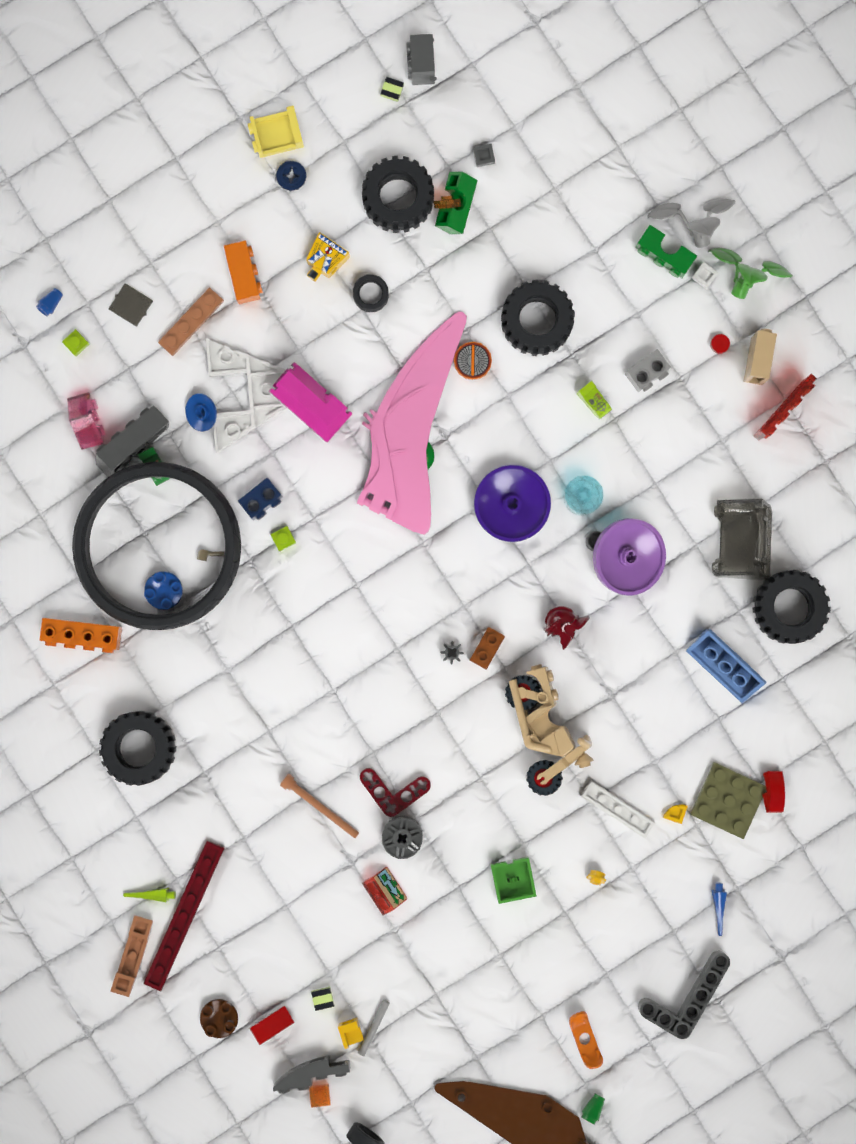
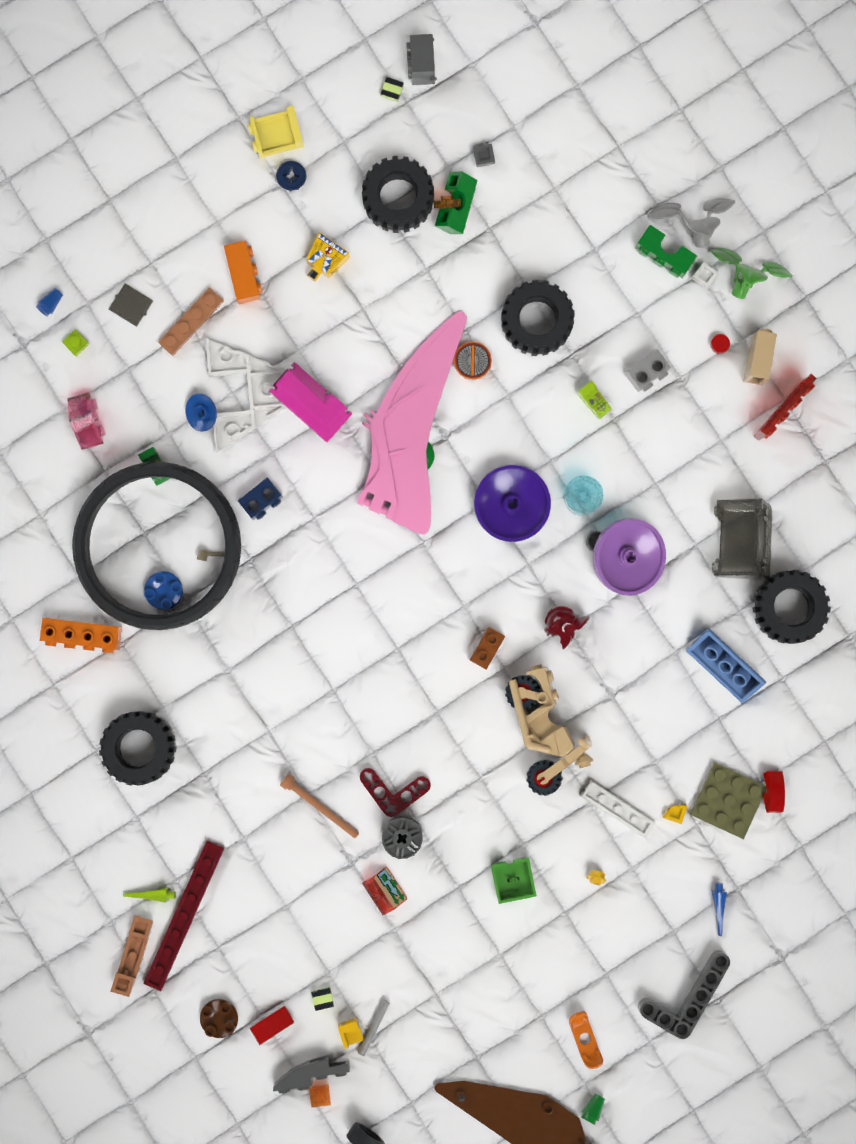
dark grey wedge [96,405,169,477] -> none
lime plate [270,526,296,552] -> none
black tyre [353,274,389,312] -> none
dark grey gear [440,641,464,665] -> none

